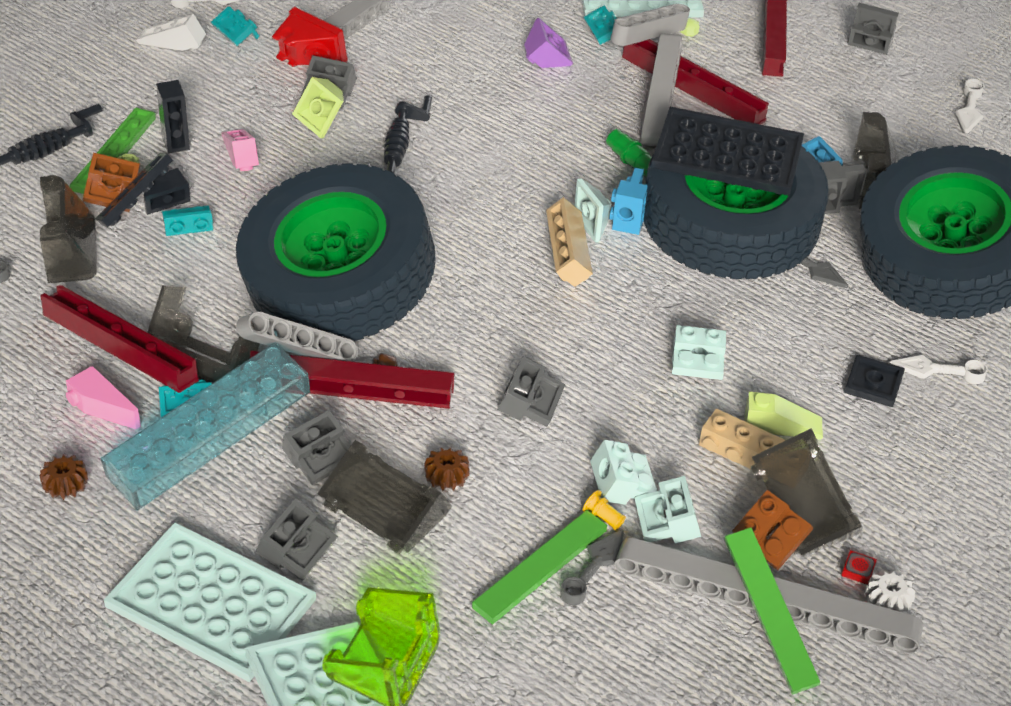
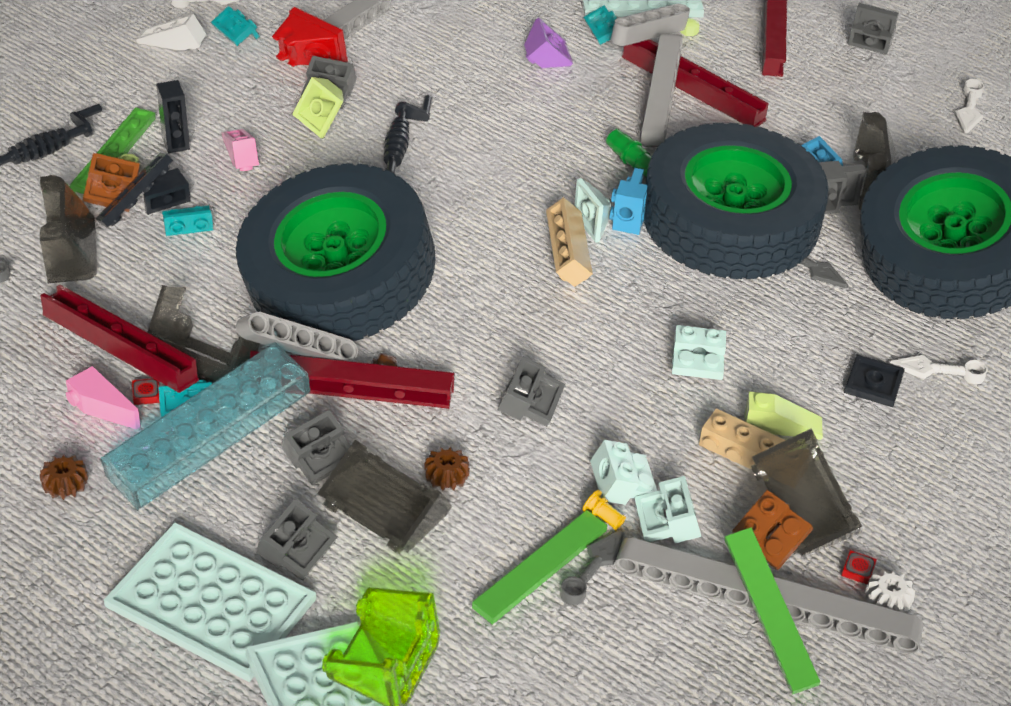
black plate [651,107,804,196] -> none
none -> red tile [132,378,160,405]

